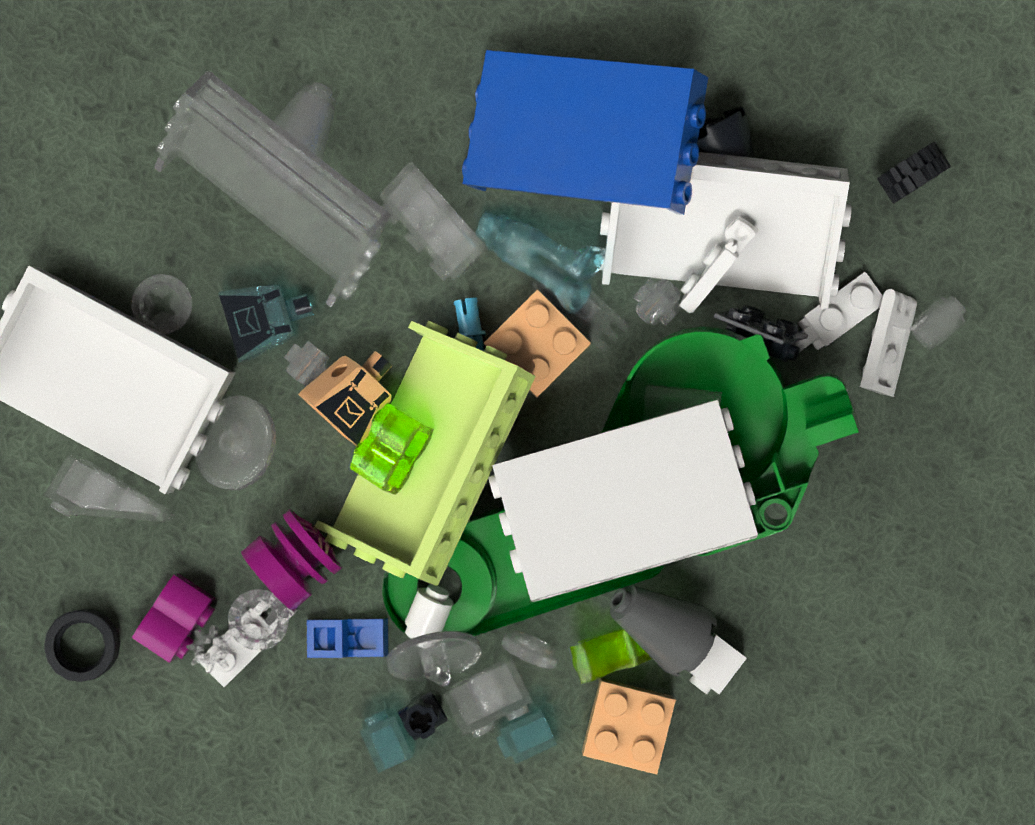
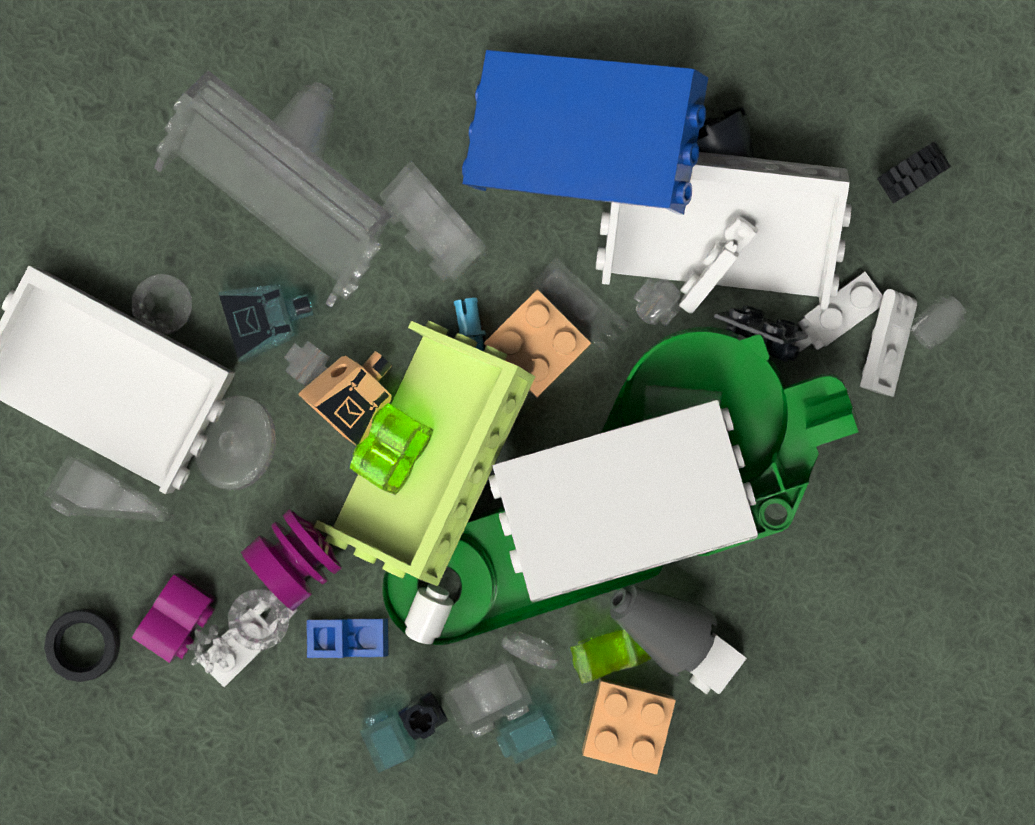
clear shield [386,631,482,687] -> none
clear light blue piece [475,211,605,313] -> none

